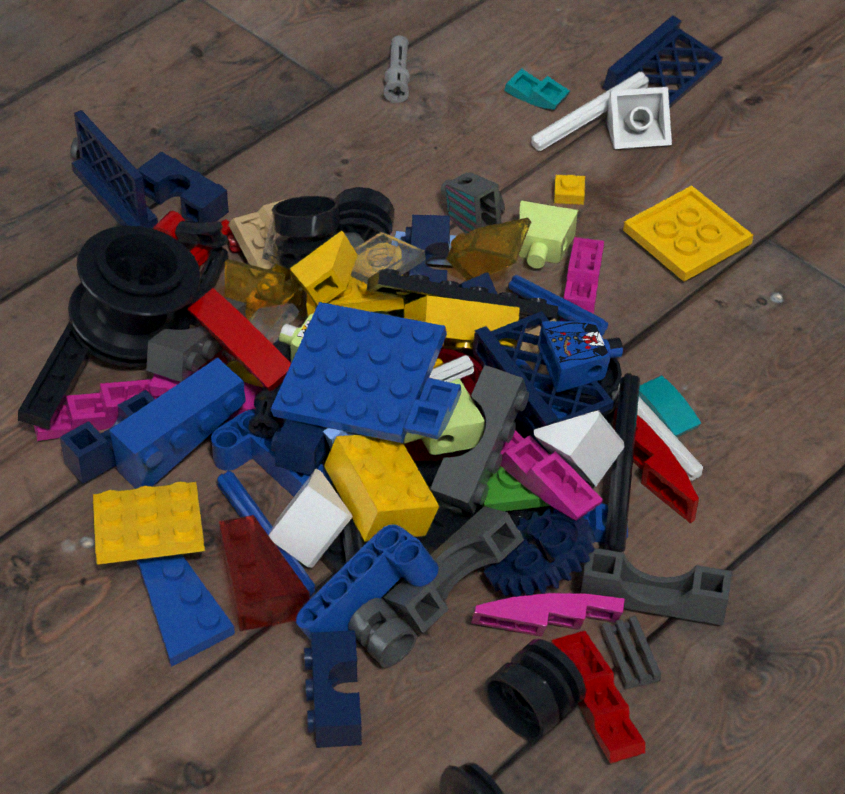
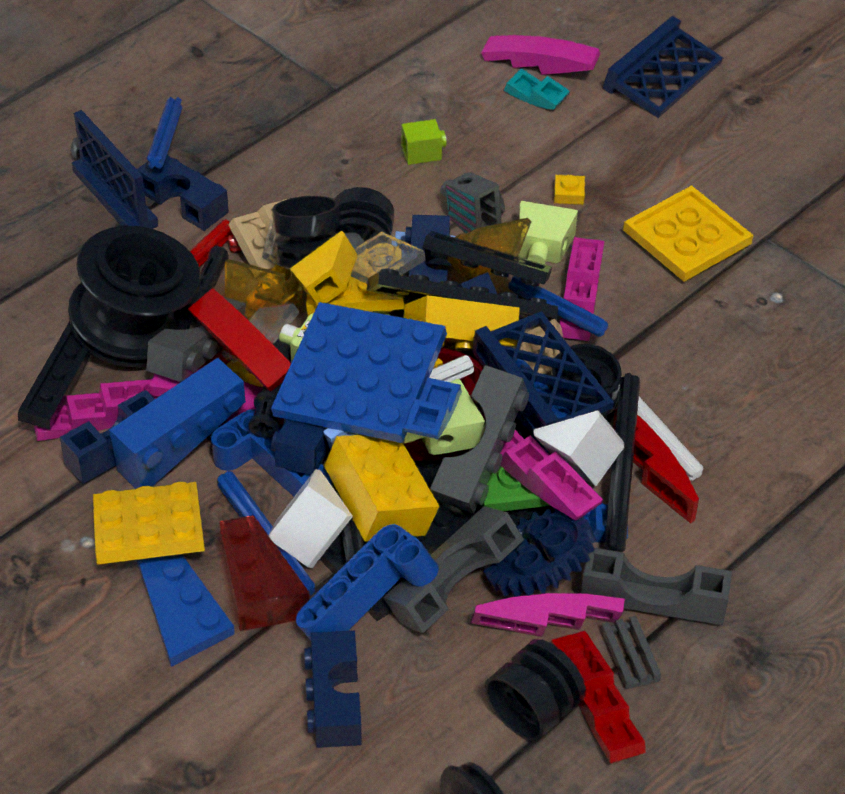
black piece [152,211,228,248] -> none
dark grey wheel [348,598,417,667] -> none
light grey pin [384,35,410,103] -> none
white axle [531,72,649,151] -> none
blue torso [537,321,623,392] -> none
white slope [606,87,672,149] -> none
teal slope [639,375,701,437] -> none
none -> blue axle [147,97,183,169]
none -> lime brick [401,119,446,165]
none -> black plate [423,231,552,286]
none -> dark pink slope [481,35,601,75]

